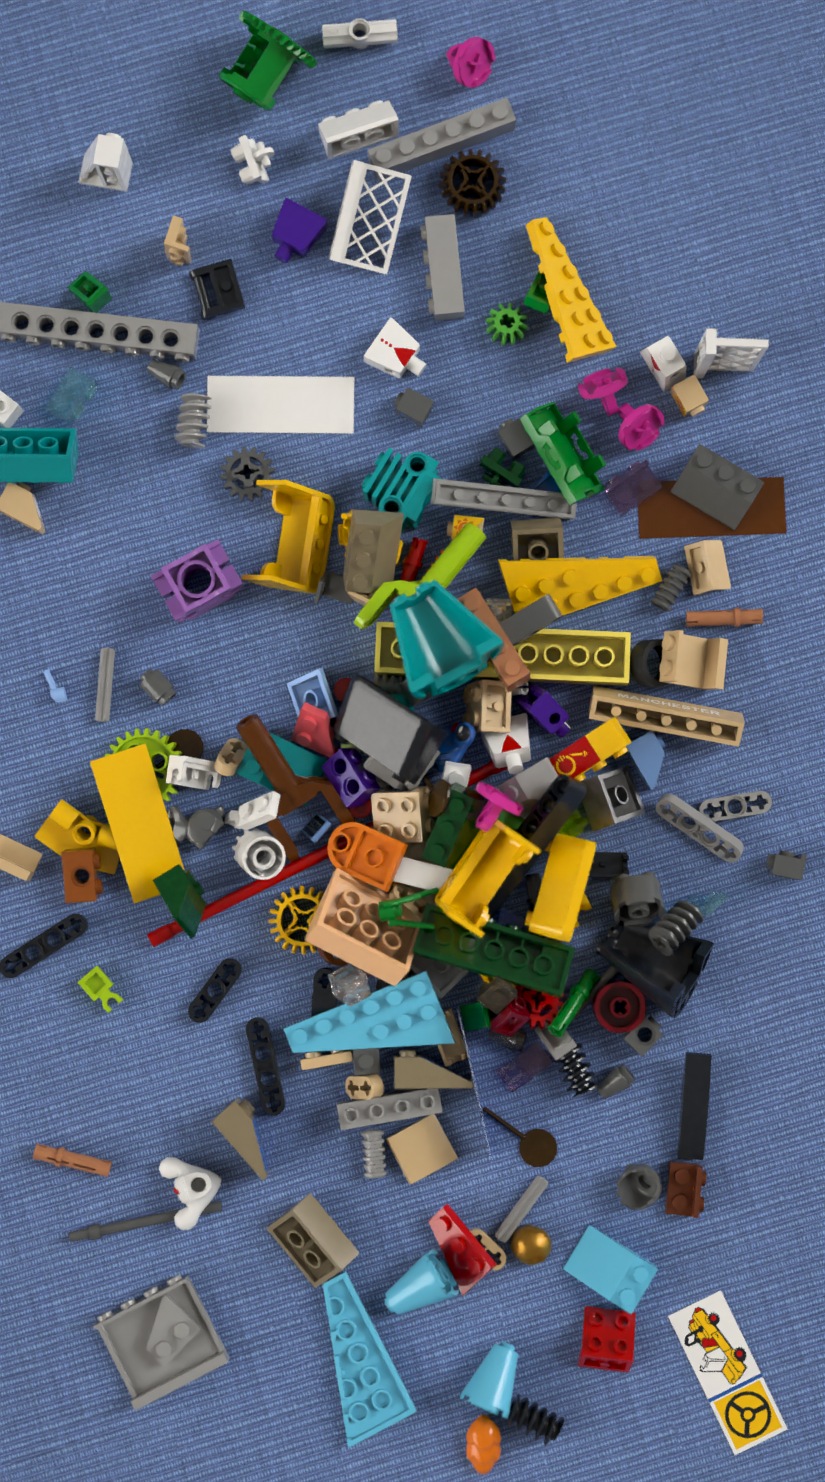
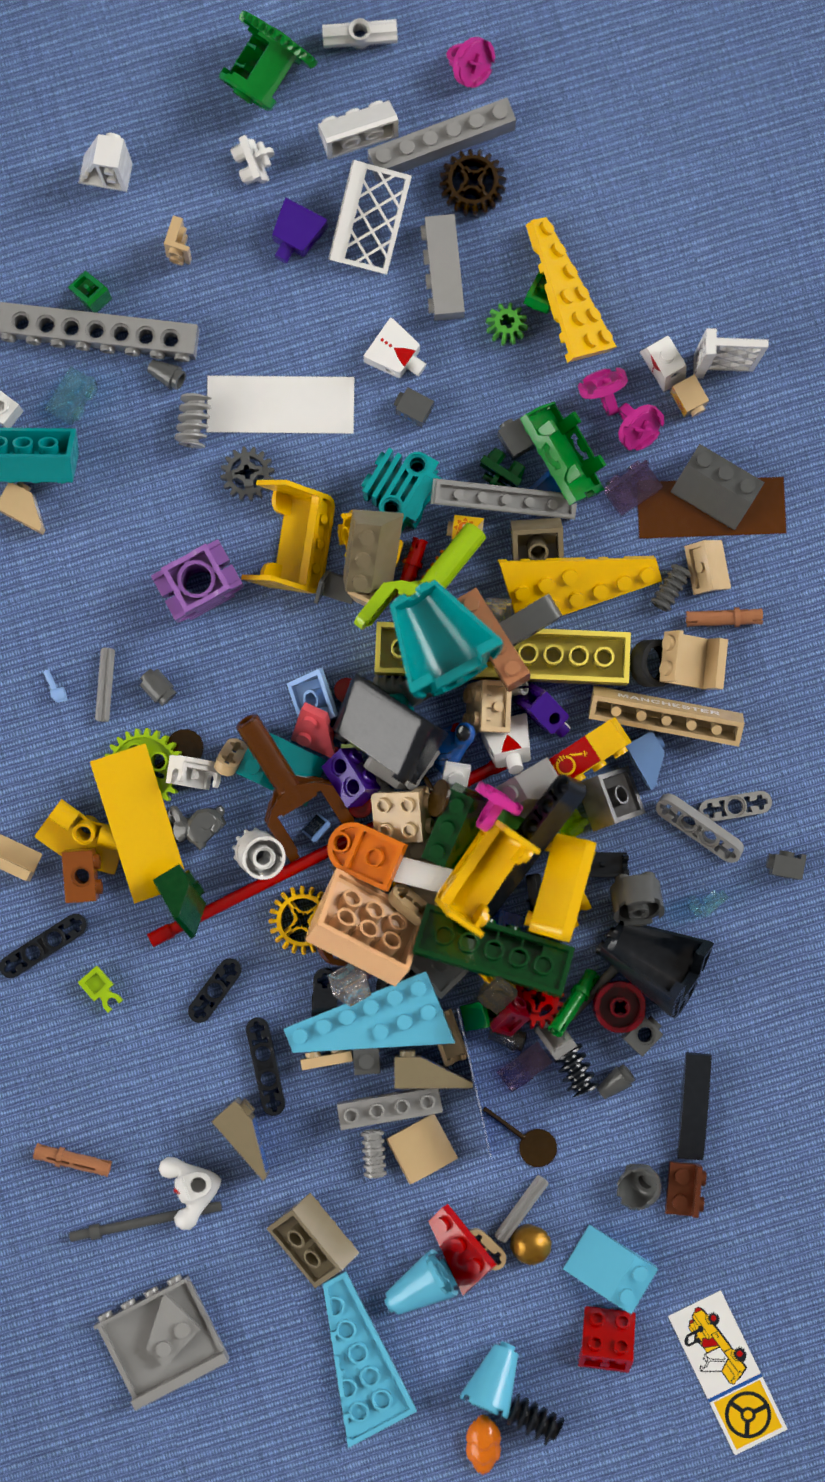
black plate [189,259,245,320] -> none
white hinge [224,791,280,831] -> none
tan beam [345,1074,384,1100] -> none
green plant [378,888,439,929] -> none
dark grey piece [648,900,704,956] -> none

